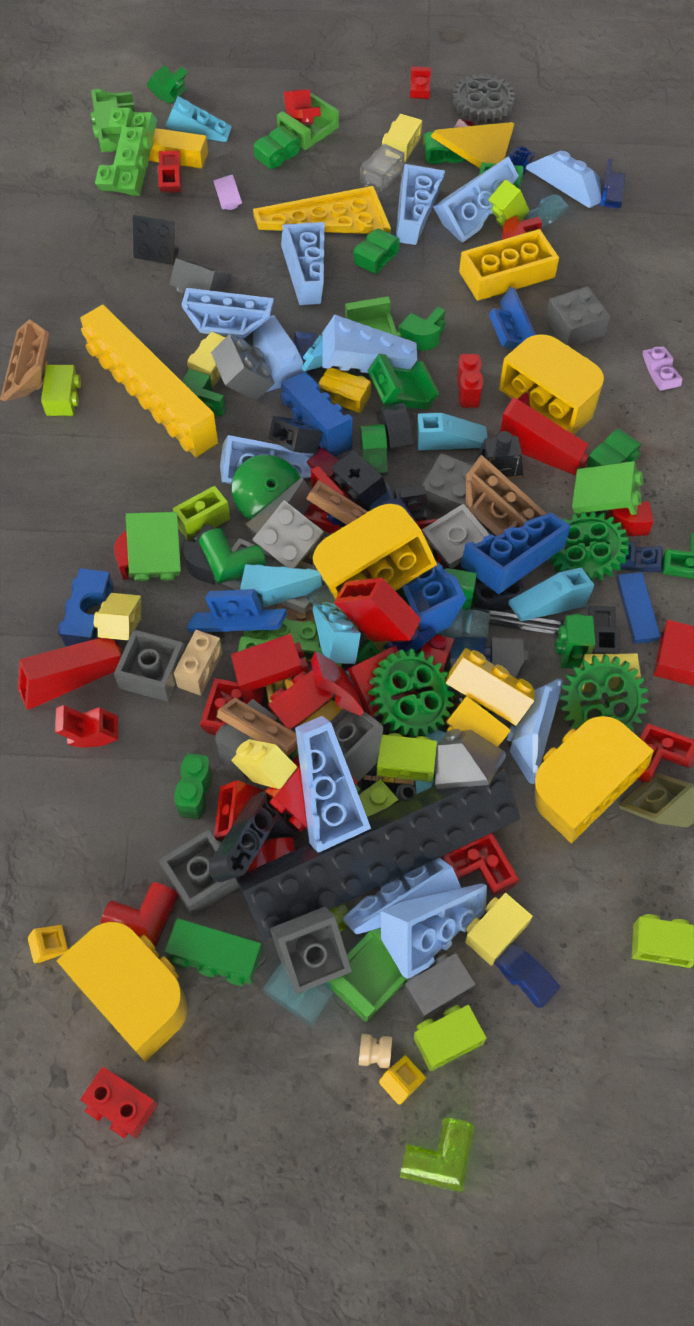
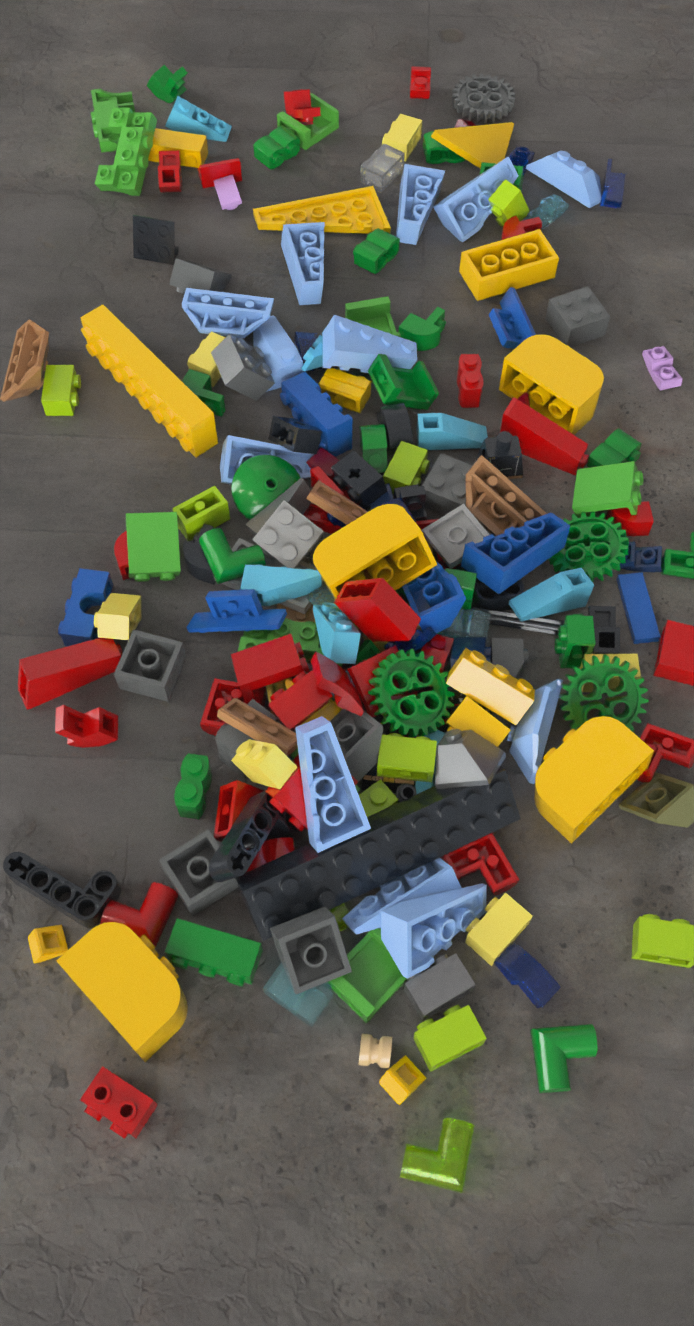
tan brick [173,630,223,696] -> none
none -> black beam [3,852,121,928]
none -> red panel [197,158,242,188]
none -> lime brick [383,441,430,494]
none -> green brick [530,1024,598,1093]

